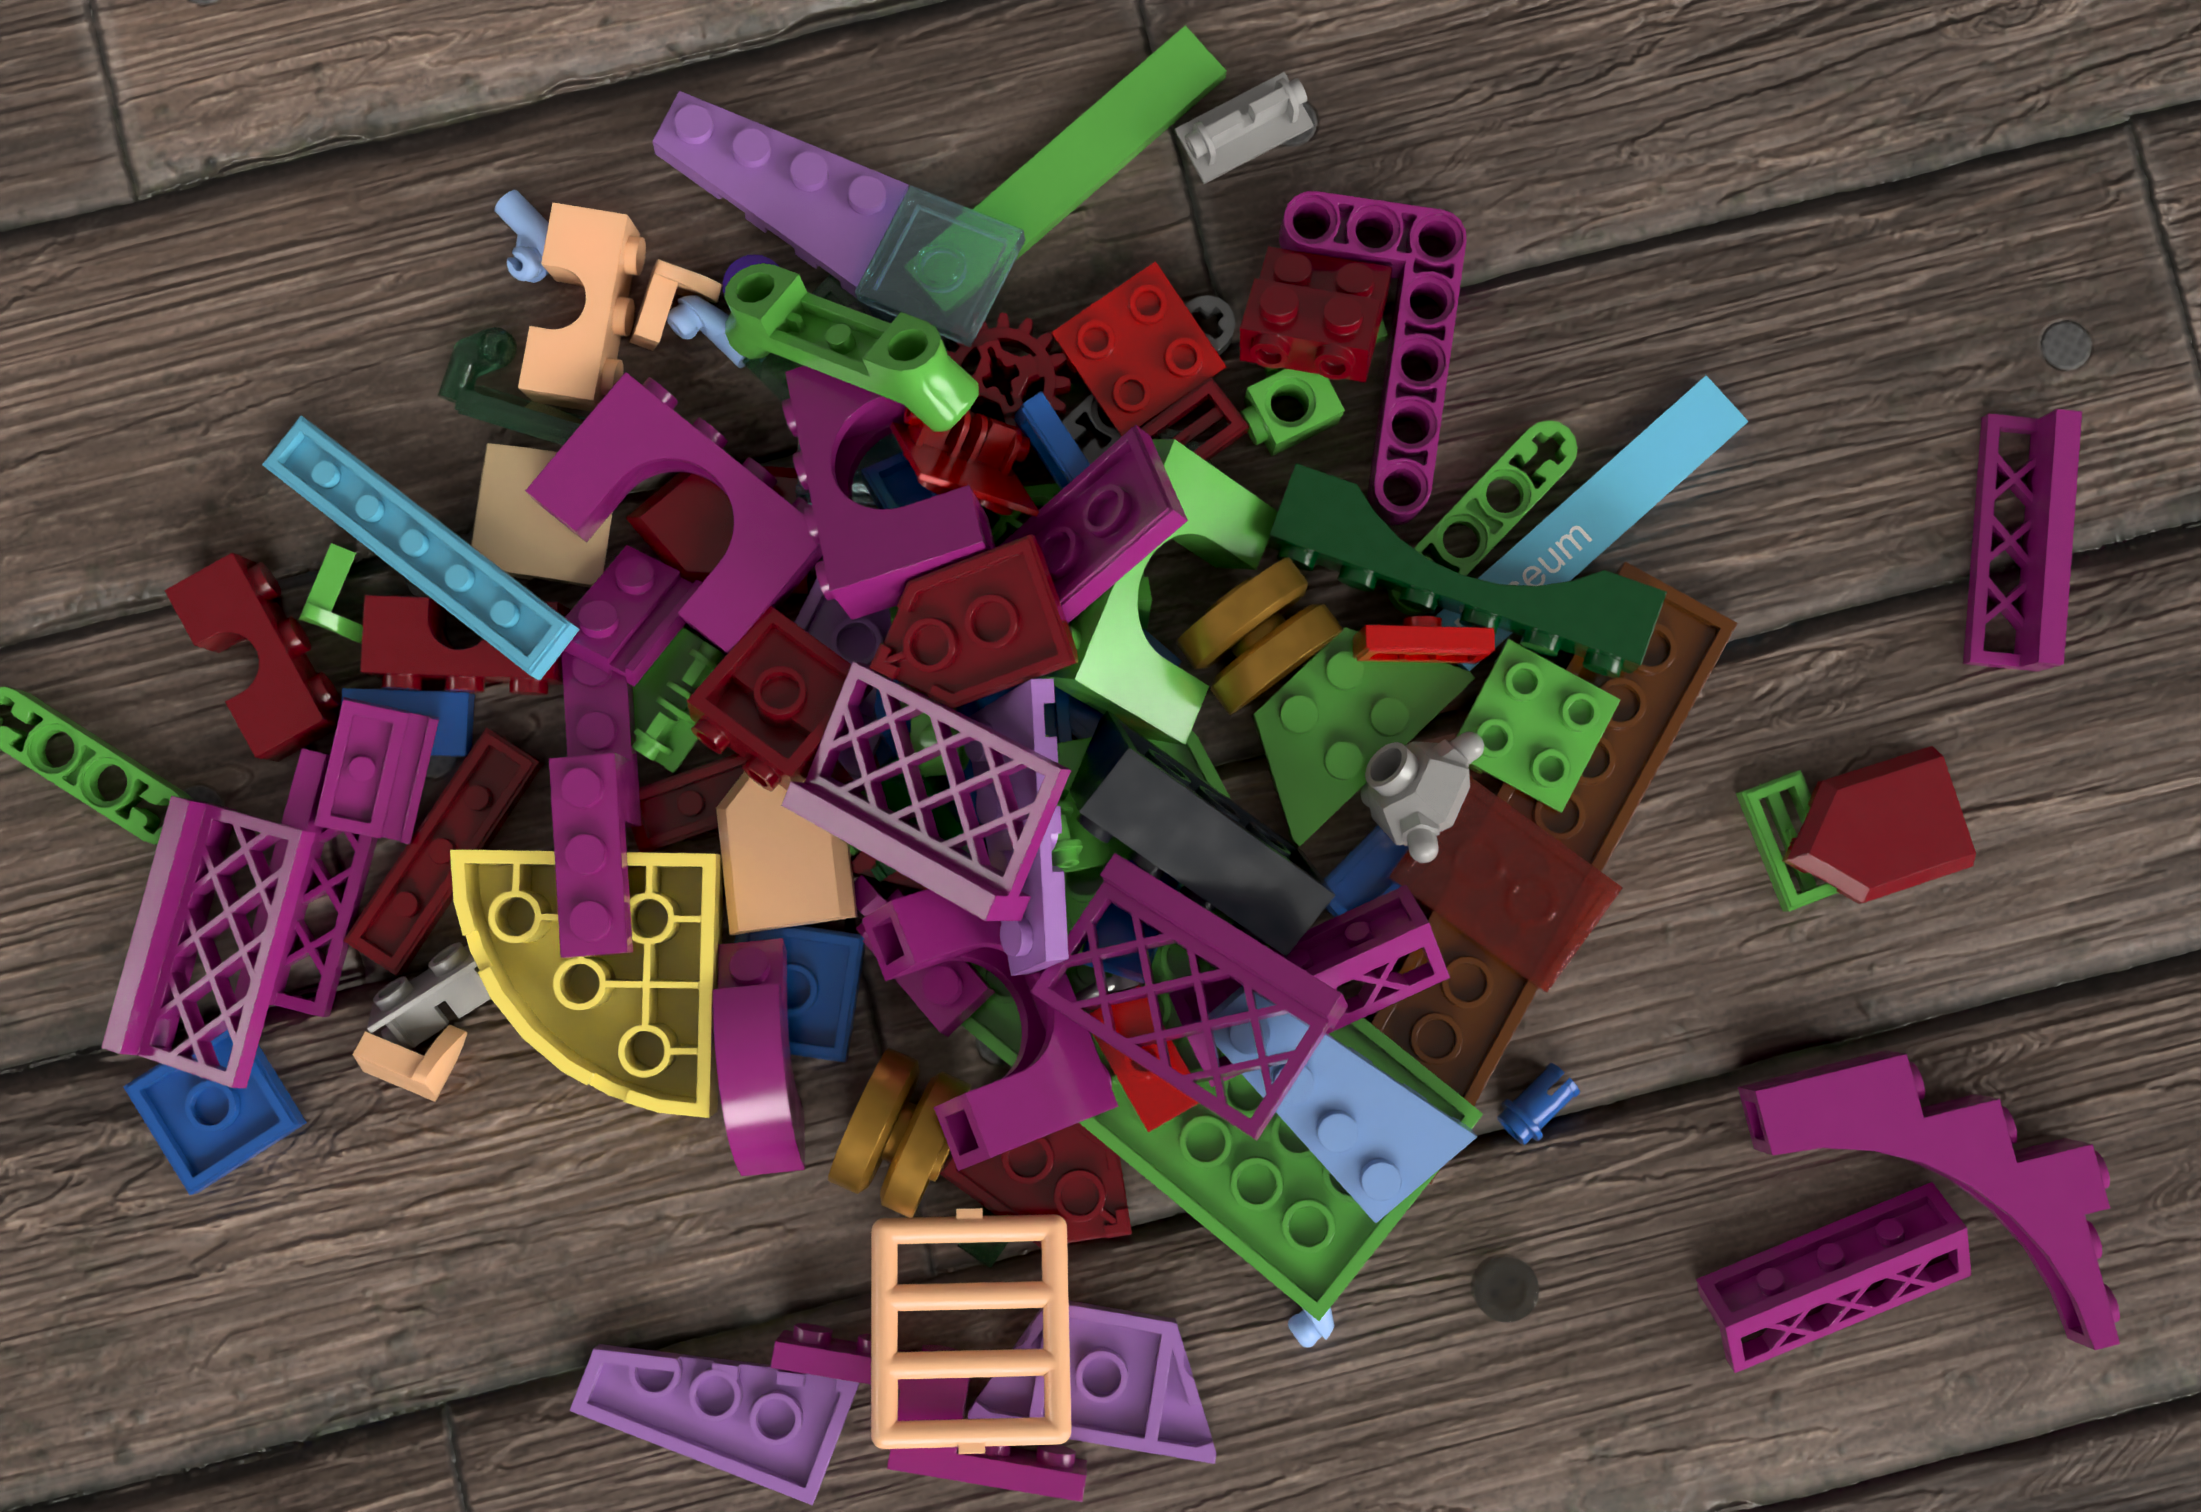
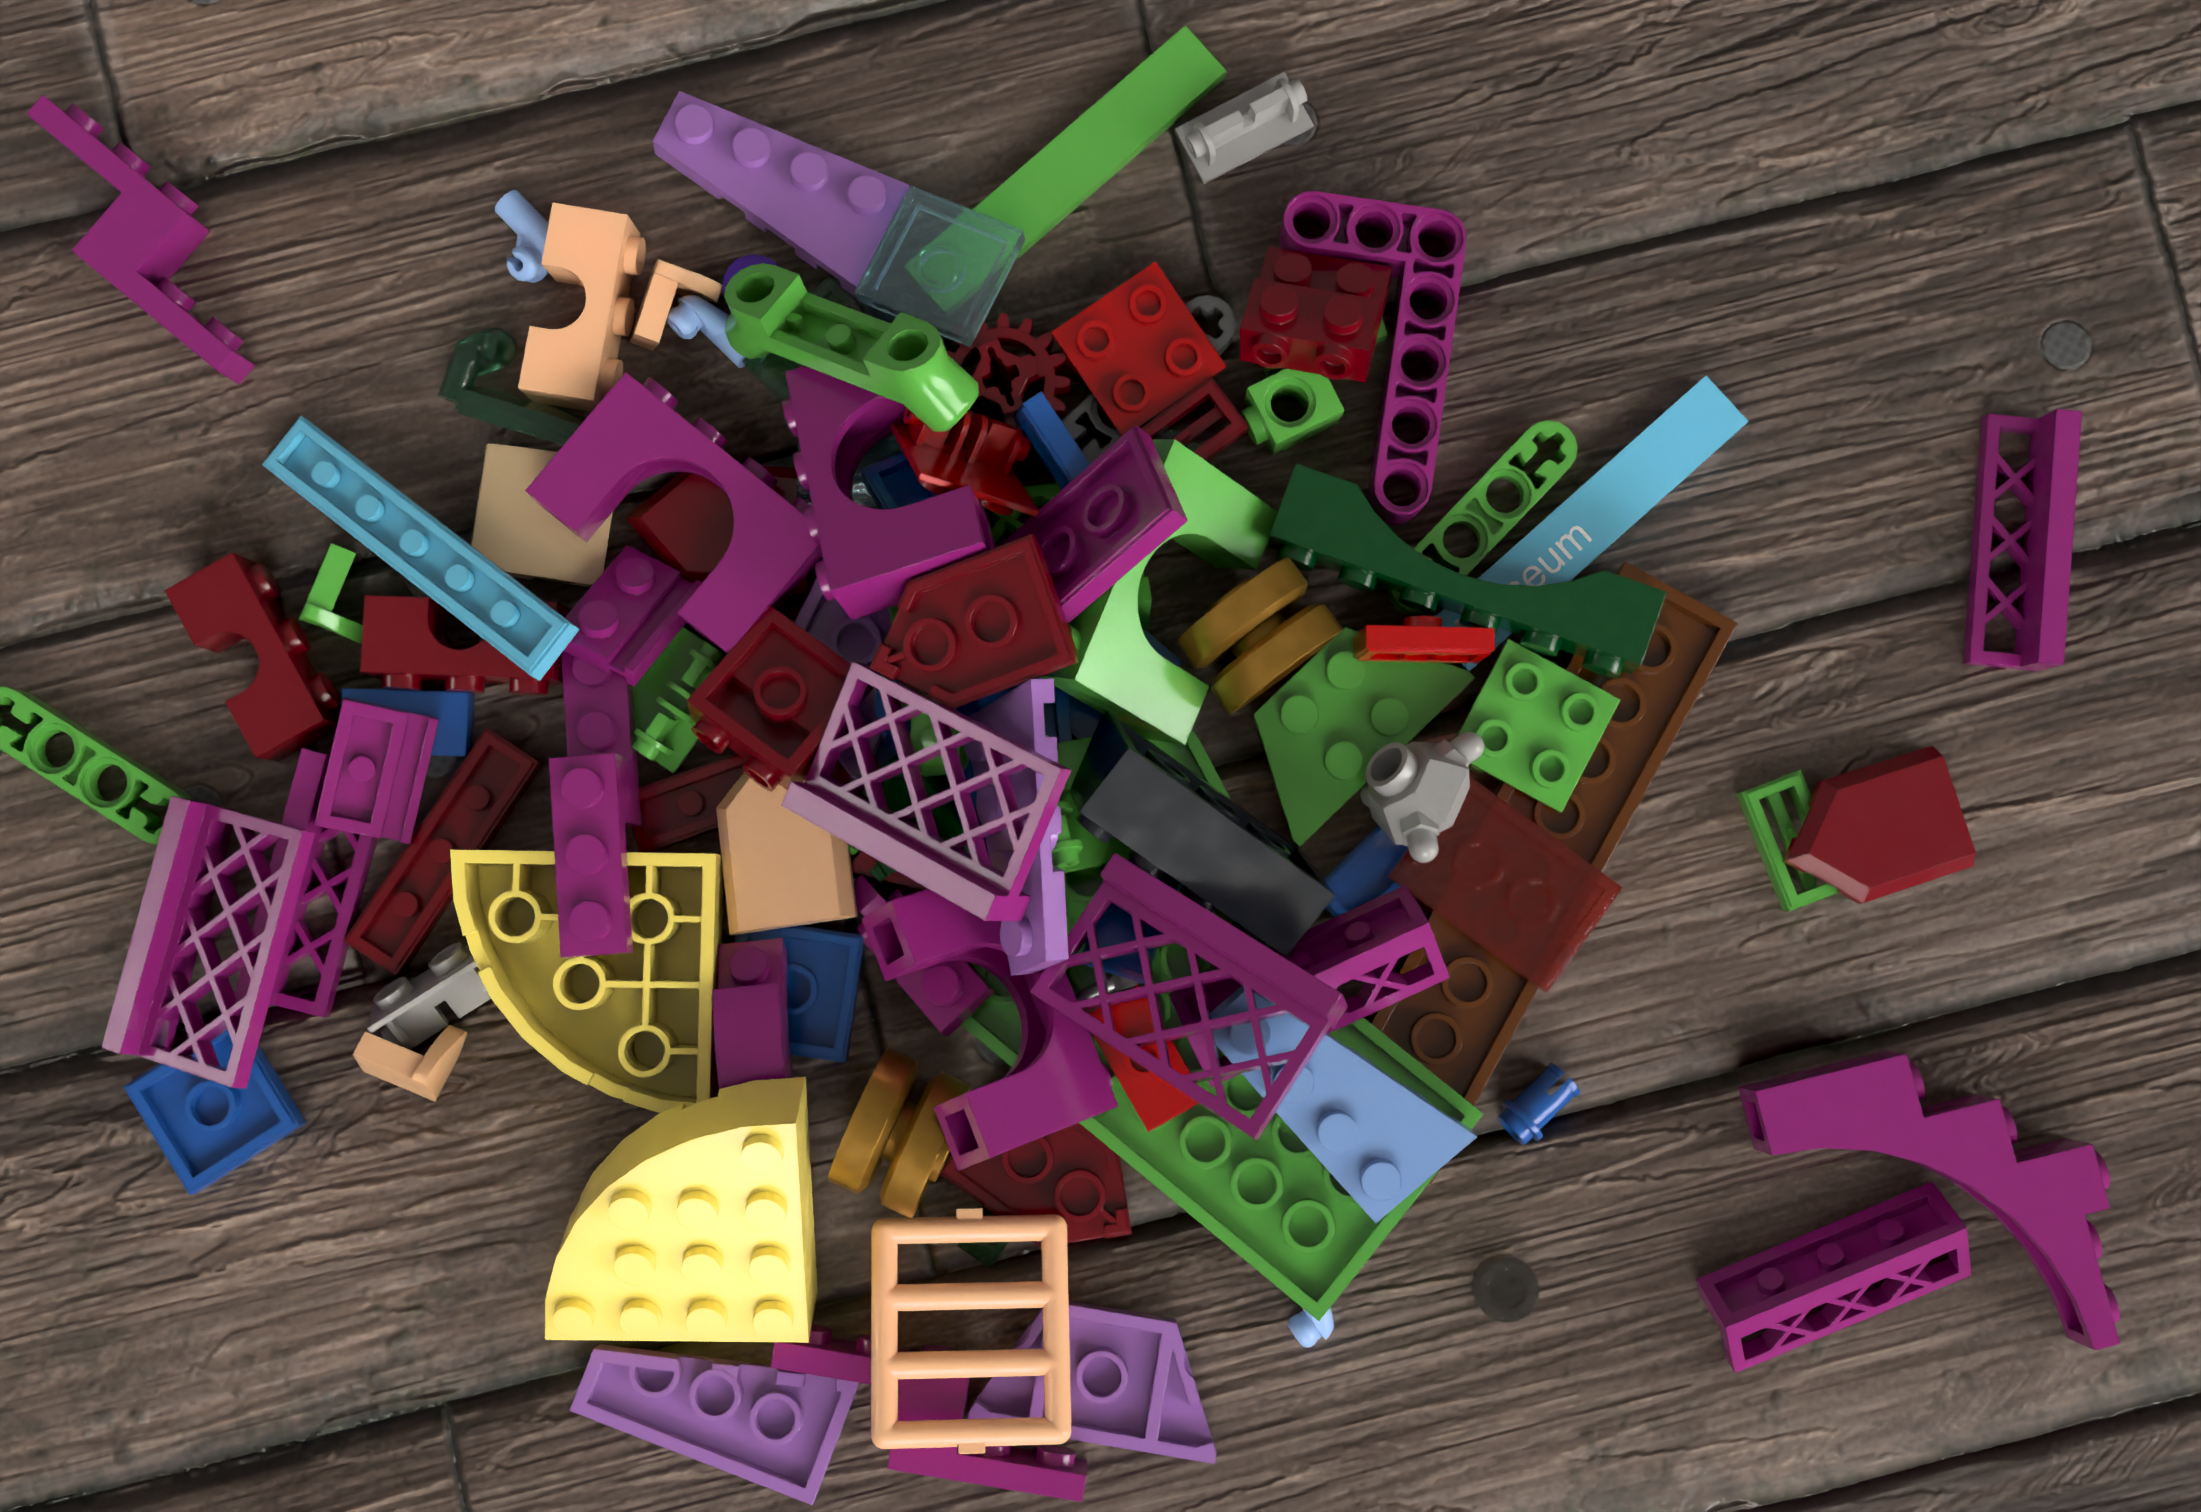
none -> magenta bracket [26,95,255,384]
none -> light yellow brick [545,1077,818,1343]

